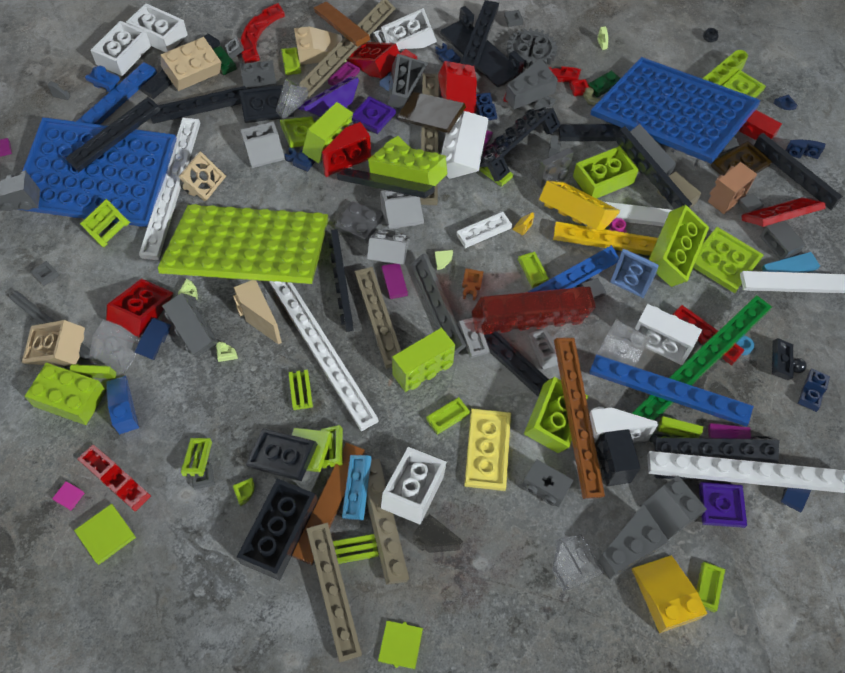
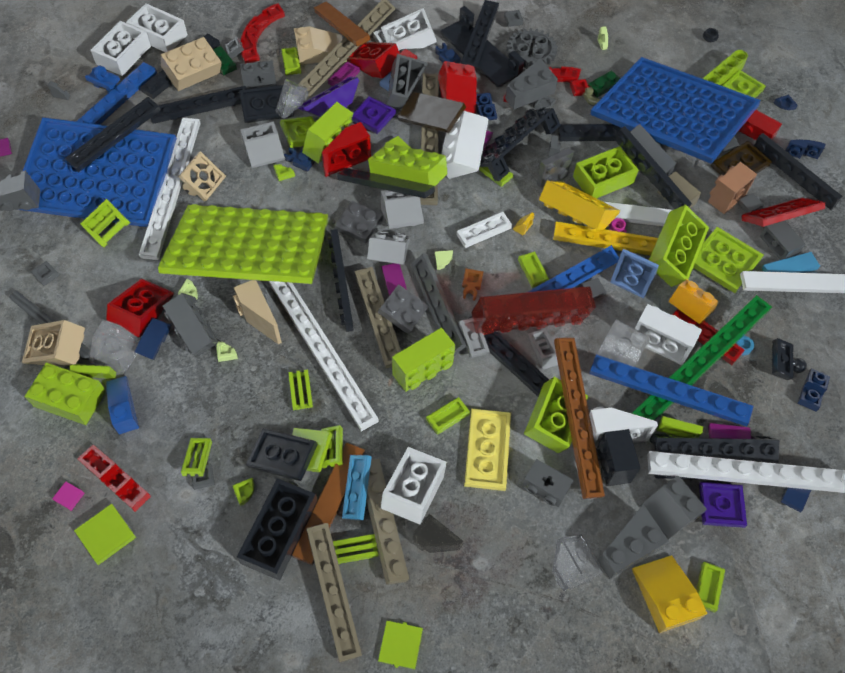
none -> lime tile [273,164,295,181]
none -> flat silver plate [378,284,429,335]
none -> light orange slope [668,279,718,324]

